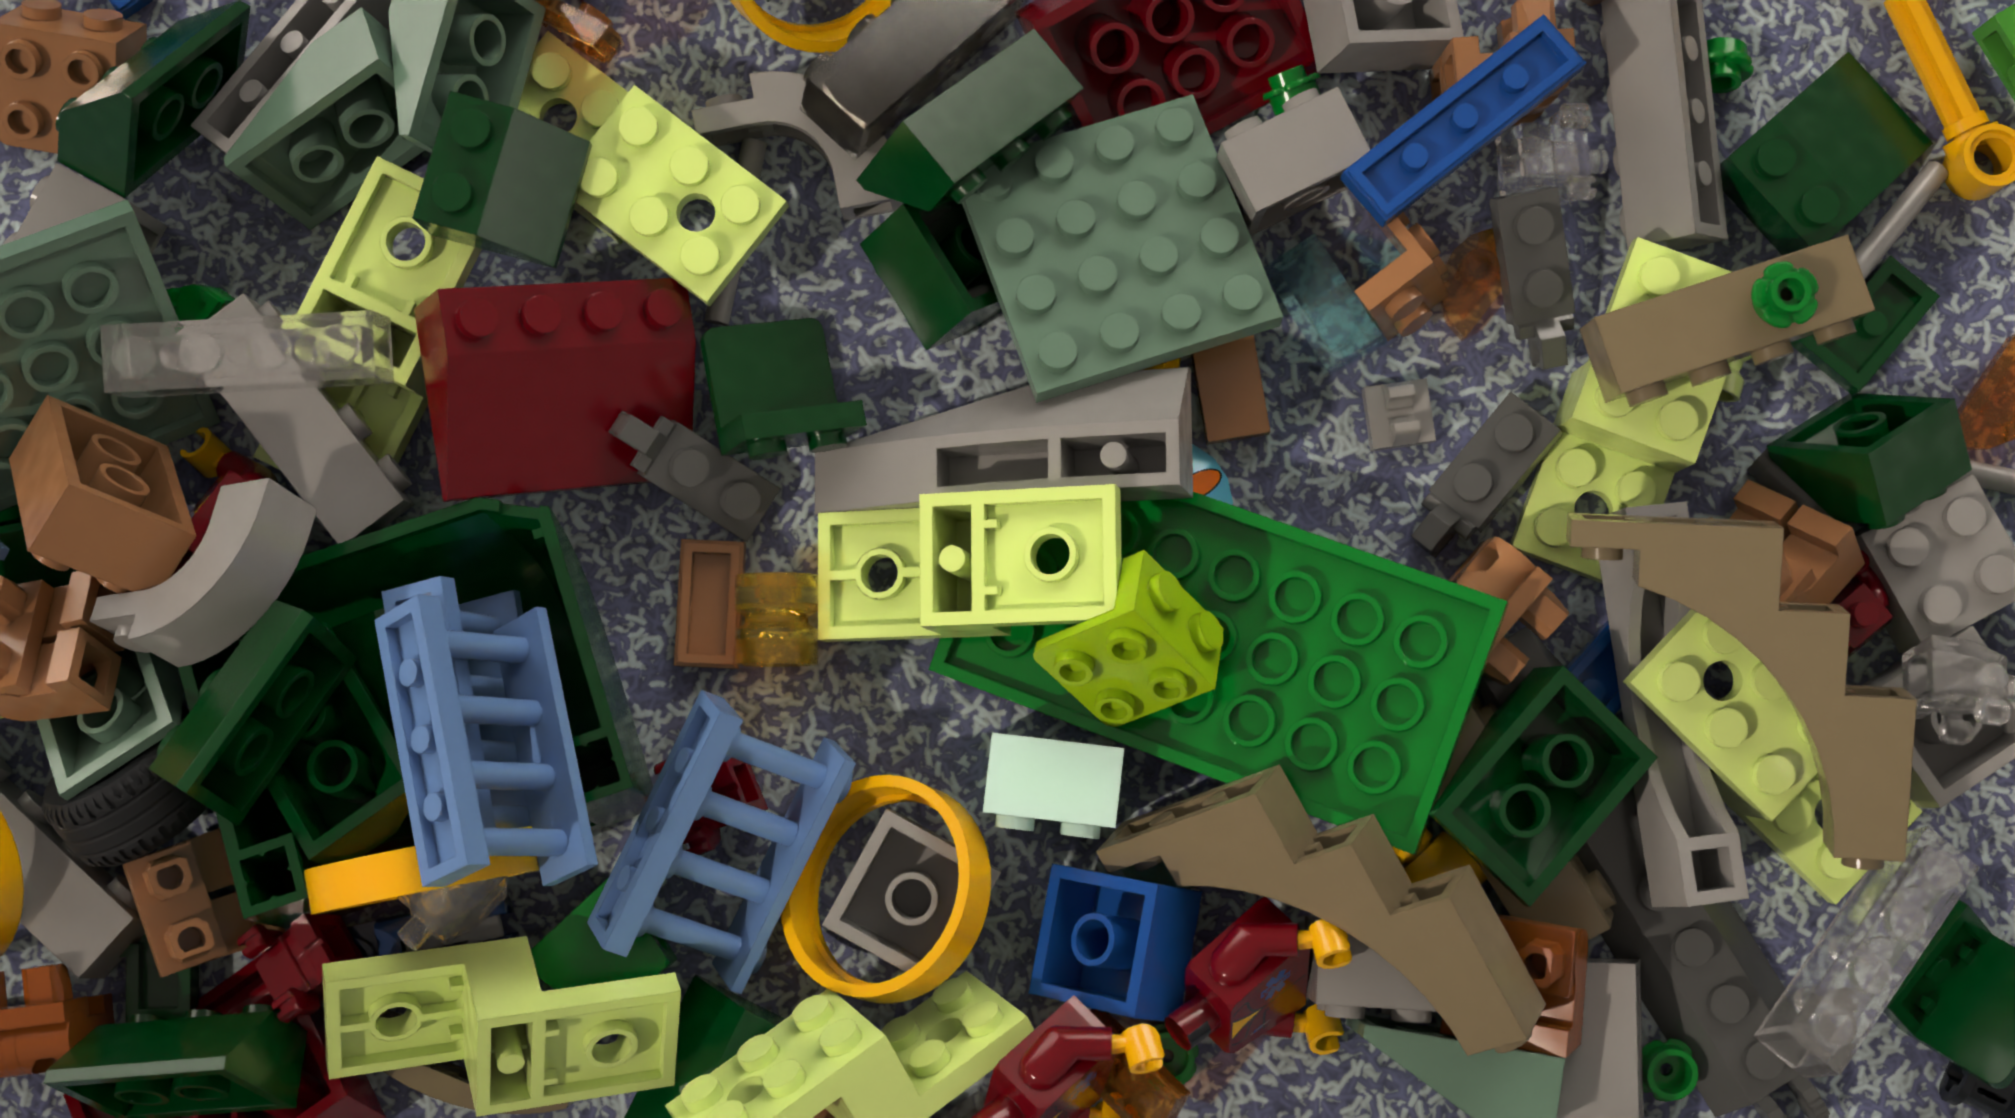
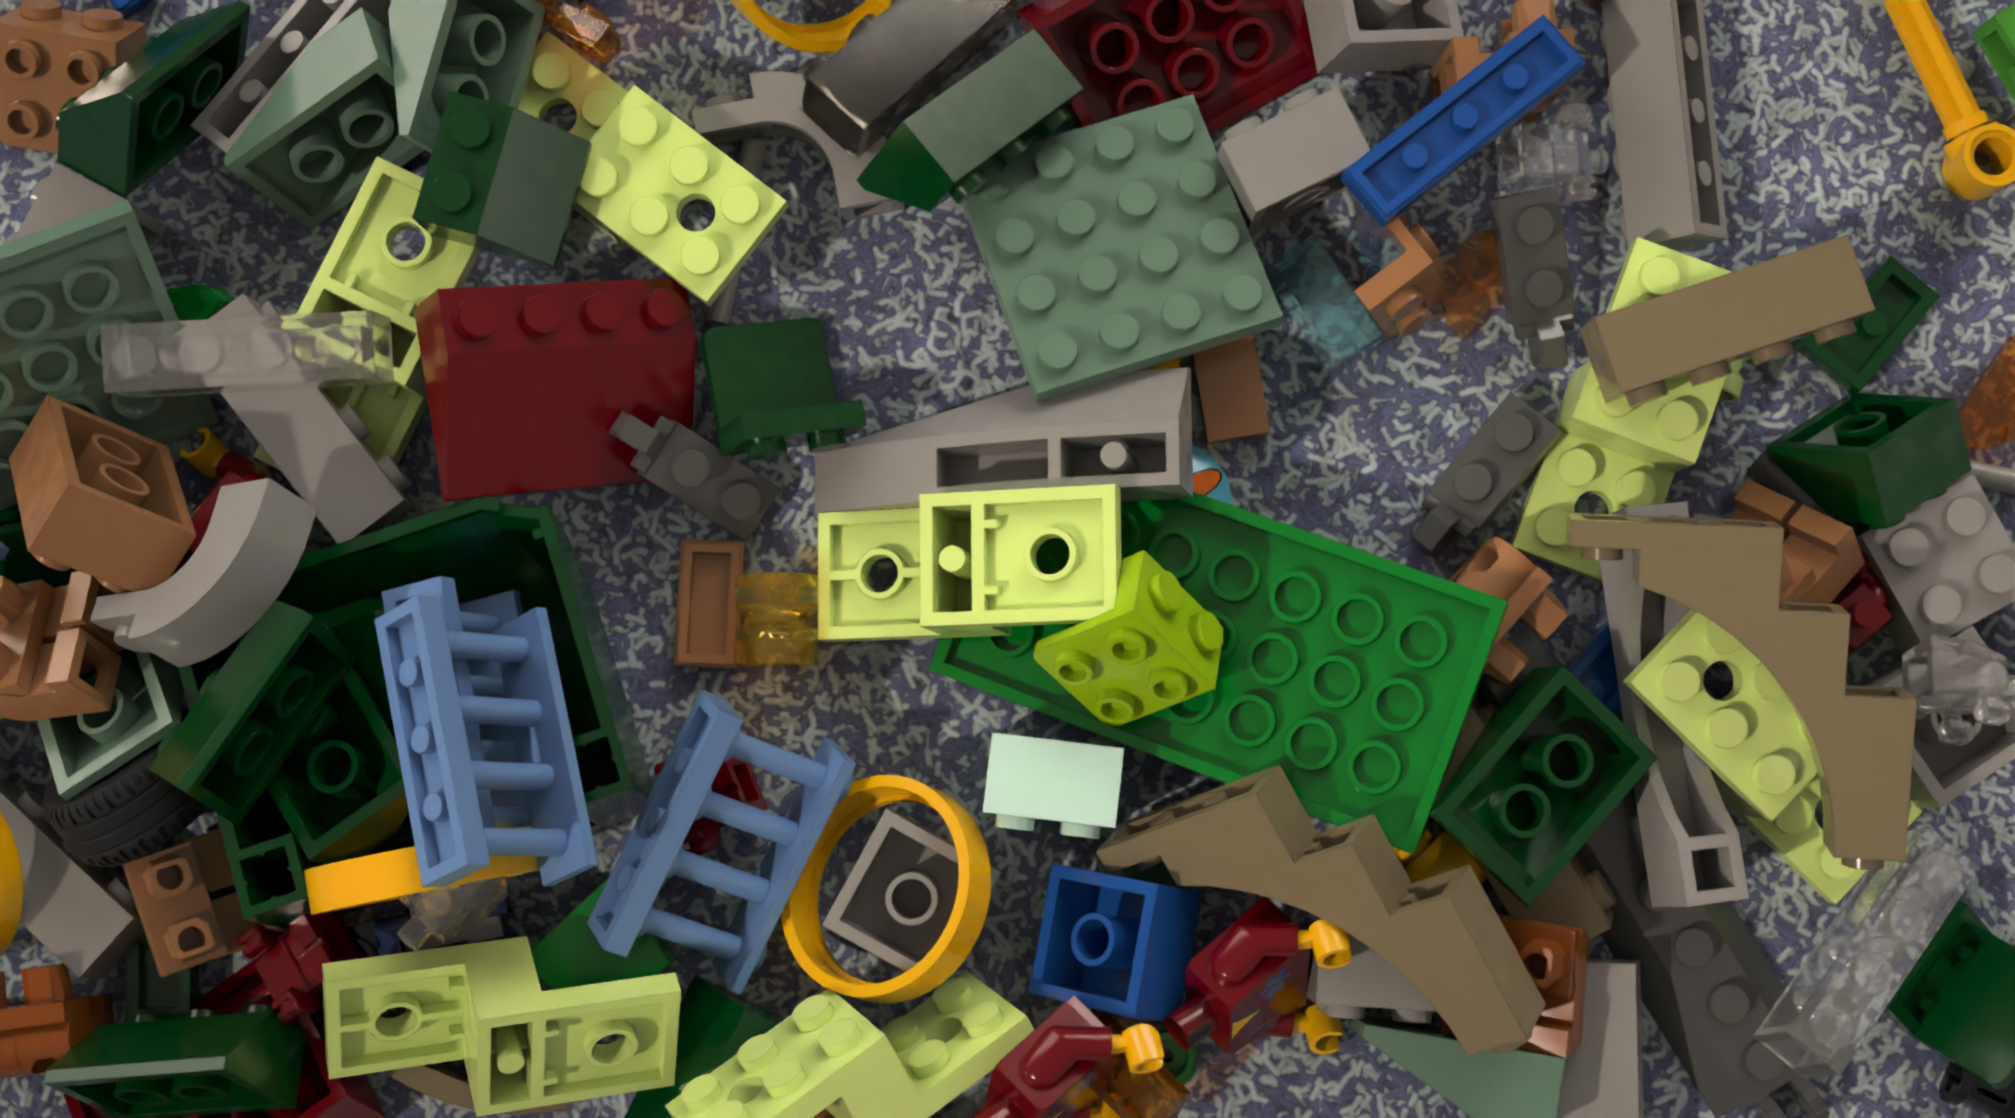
dark green slope [860,197,1002,350] -> none
green plate [1262,64,1322,116] -> none
light grey tile [1361,378,1436,452] -> none
green plate [1642,1038,1698,1102] -> none
green plate [1707,37,1754,93] -> none
dark green slope [1720,51,1933,256] -> none
green plate [1751,261,1819,328] -> none
light grey bar [1854,161,1949,280] -> none

